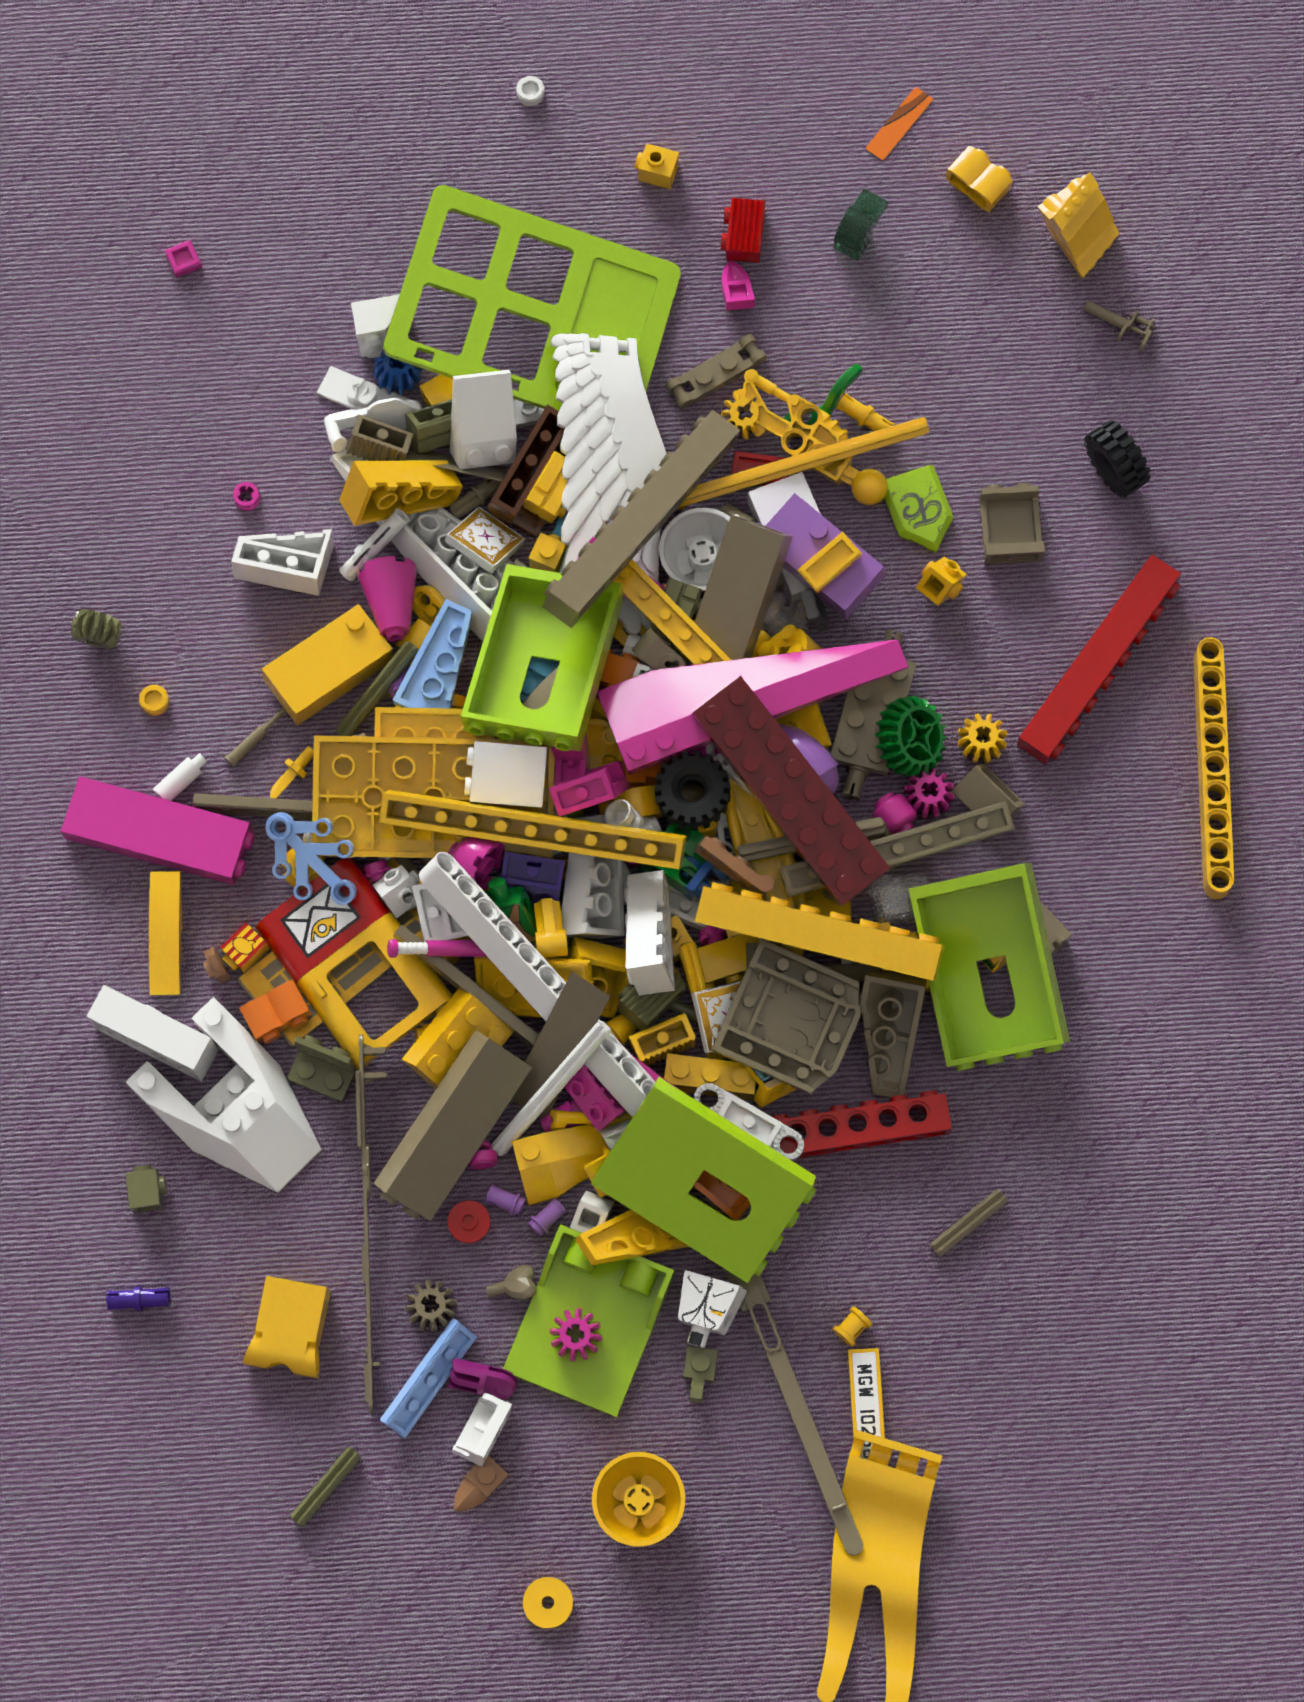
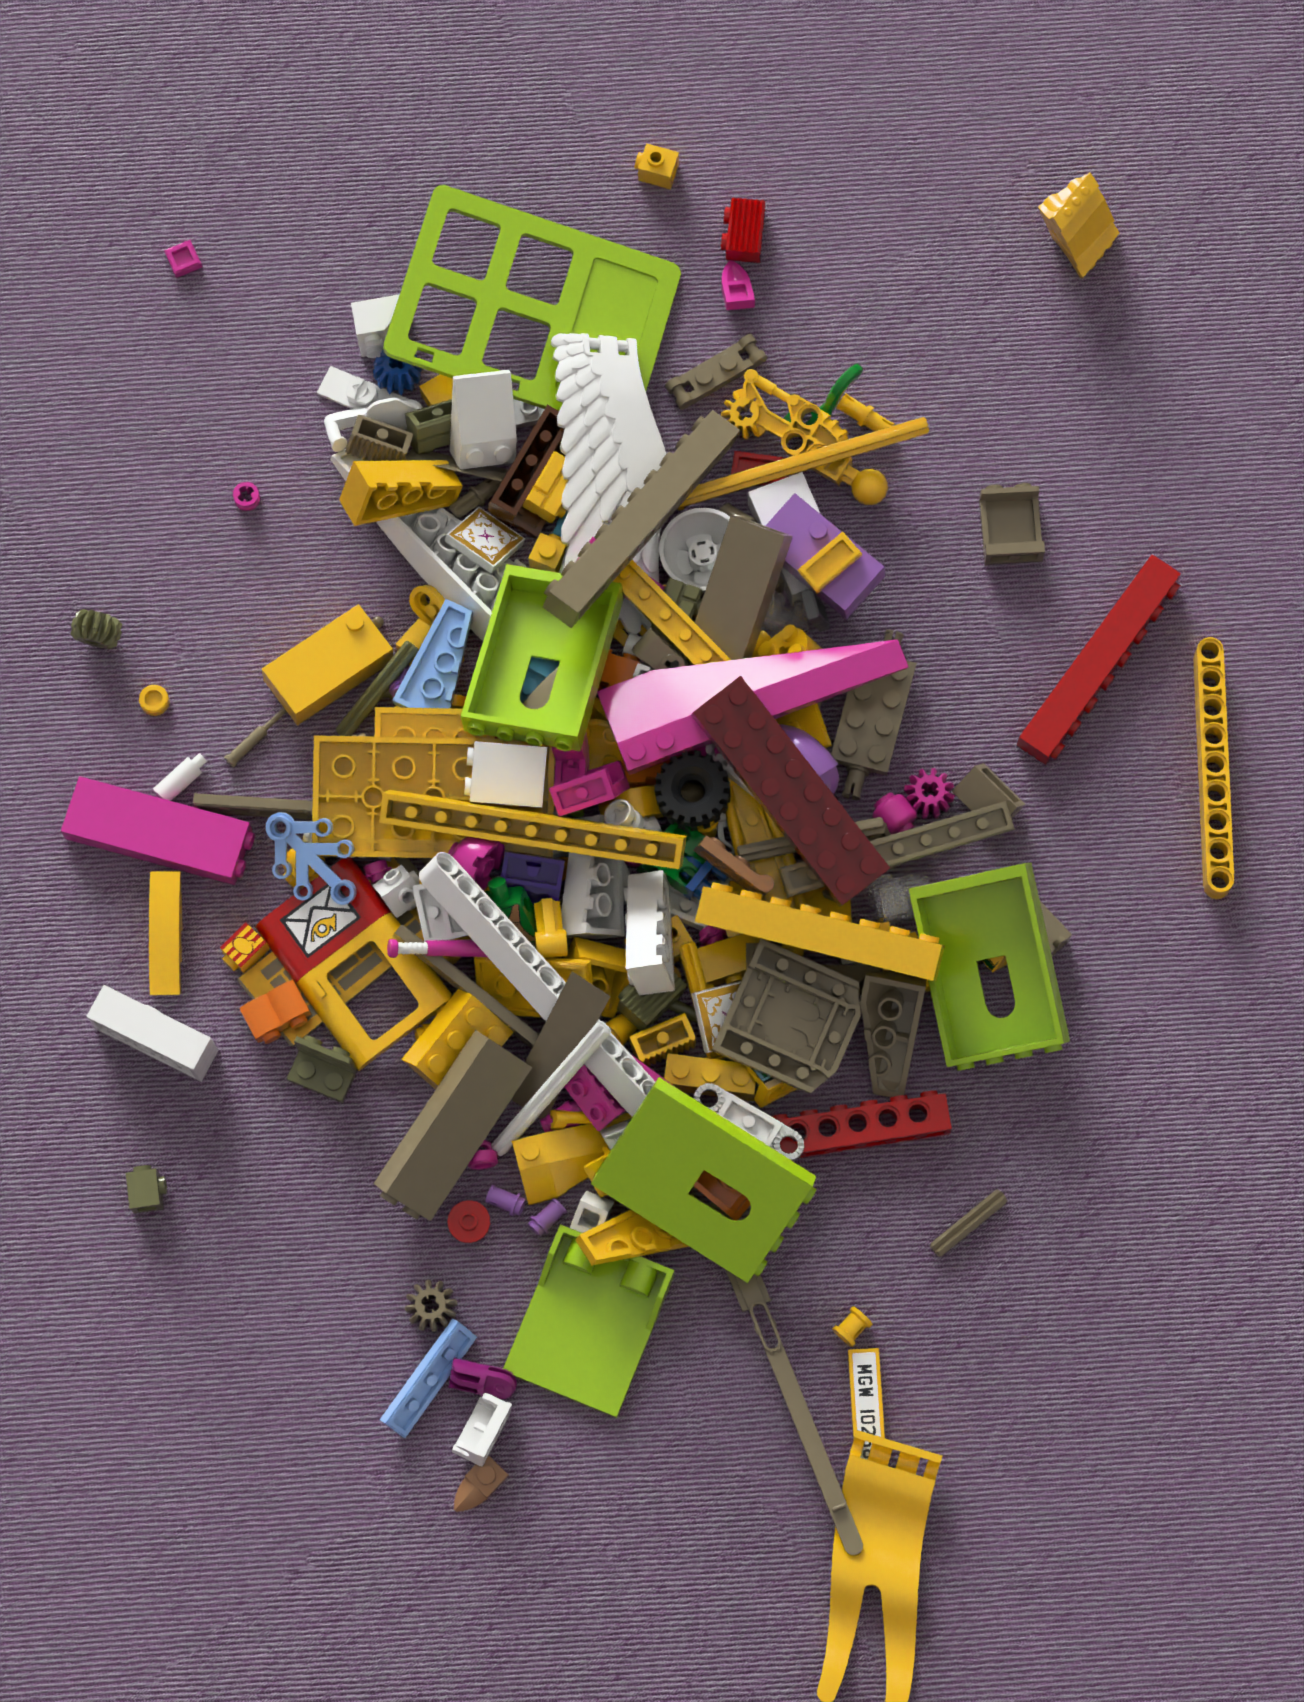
dark purple pin [106,1286,171,1311] -> none
white wedge [126,997,322,1193] -> none
medium nougat plate [203,946,232,984] -> none
white wedge [231,529,334,596] -> none
yellow piece [243,1276,331,1379] -> none
yellow piece [270,746,313,799] -> none
olive axle [290,1447,361,1527] -> none
white pin [339,508,410,582] -> none
dark tan piece [355,1034,388,1413] -> none
dark pink cone [358,556,417,642] -> none
dark tan rock [486,1264,536,1300] -> none
white tile [516,76,545,106] -> none
yellow piece [523,1577,573,1629] -> none
dark pink gear [550,1308,602,1362] -> none
yellow piece [592,1452,685,1547] -> none
white torso [678,1270,747,1349] -> none
olive plate [683,1346,718,1404] -> none
clear green brick [833,188,888,261] -> none
orange sticker [866,87,933,160] -> none
green gear [874,696,948,777] -> none
lime tile [884,465,954,553] -> none
yellow brick [916,556,967,606] -> none
yellow brick [945,146,1013,212] -> none
yellow gear [957,713,1008,764] -> none
dark tan piece [1083,300,1156,353] -> none
black tyre [1084,420,1151,498] -> none

